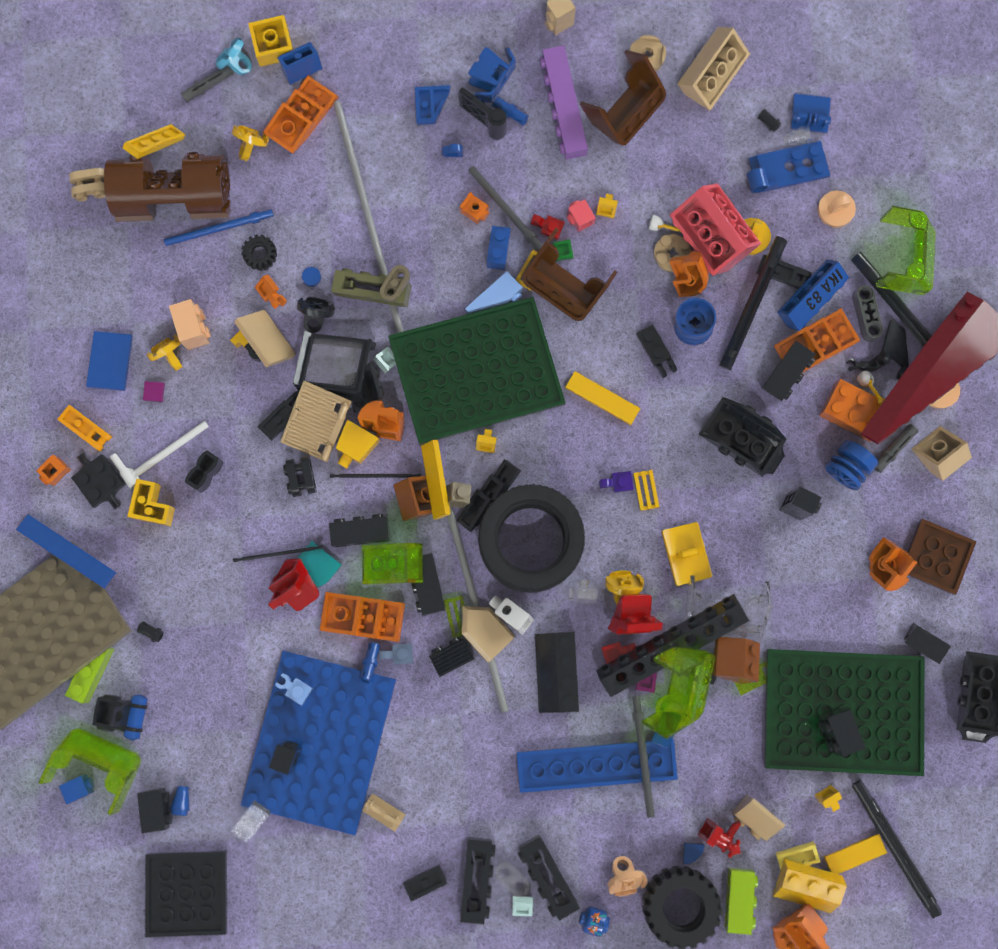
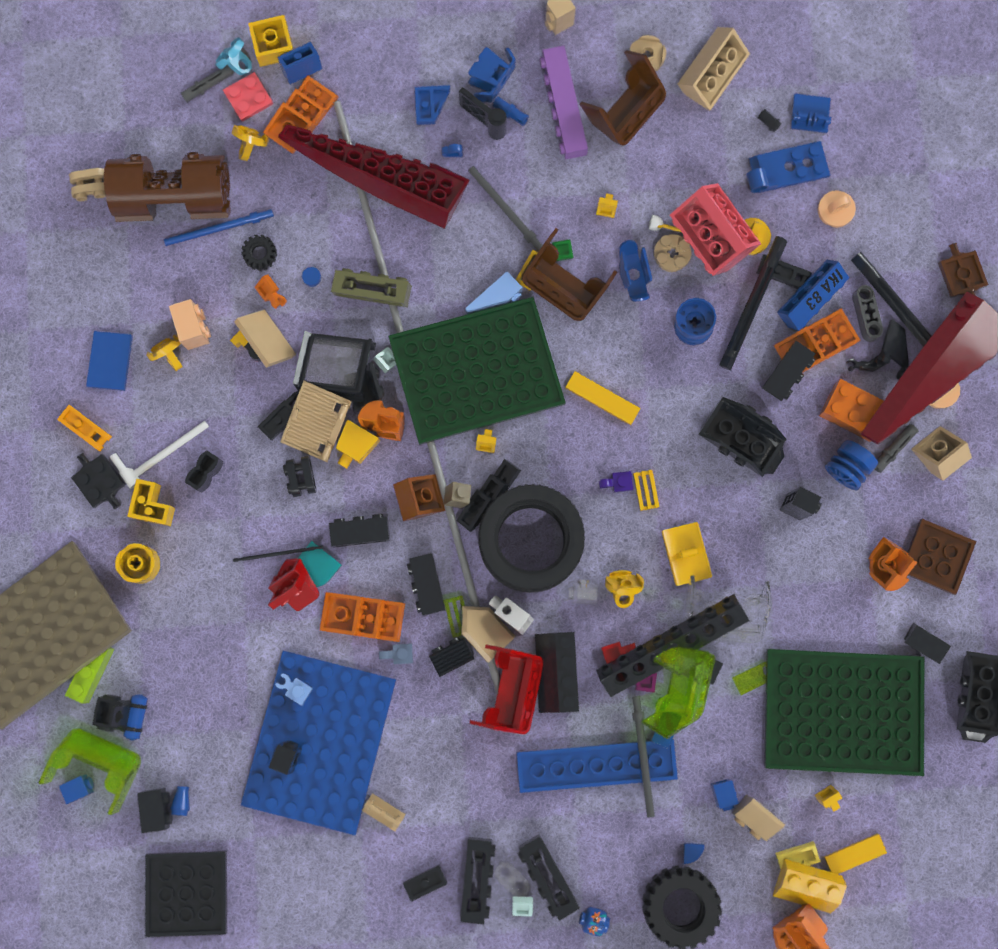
blue tile [16,514,117,589] -> none
orange brick [36,454,71,486] -> none
yellow tile [123,124,185,159] -> none
black pin [137,621,164,642] -> none
magenta tile [143,381,165,402] -> none
clear plate [231,800,271,843] -> none
black tile [297,297,335,333] -> none
black piece [330,474,421,478] -> none
blue pin [359,642,380,684] -> none
clear neon green brick [362,543,423,585] -> none
dark tan plate [380,265,410,302] -> none
yellow tile [421,440,451,519] -> none
orange brick [459,192,490,224] -> none
blue brick [487,226,511,270] -> none
red plate [530,214,565,240] -> none
coral brick [567,199,596,232] -> none
light nougat tile [607,856,648,897] -> none
red piece [608,594,663,634] -> none
black hinge [636,324,677,378] -> none
orange brick [669,251,709,297] -> none
red piece [697,818,742,858] -> none
dark orange slope [713,637,760,684] -> none
lime brick [724,868,758,935] -> none
clear cone [783,126,812,146] -> none
black brick [818,708,866,757] -> none
black piece [852,779,942,919] -> none
white hinge [857,371,885,405] -> none
clear neon green windscreen [876,206,936,295] -> none
none -> yellow brick [115,543,160,584]
none -> coral plate [223,72,273,122]
none -> dark red wedge [278,124,470,229]
none -> red windscreen [469,644,543,735]
none -> blue piece [619,240,652,302]
none -> blue brick [711,779,739,811]
none -> reddish brown plate [938,243,988,298]

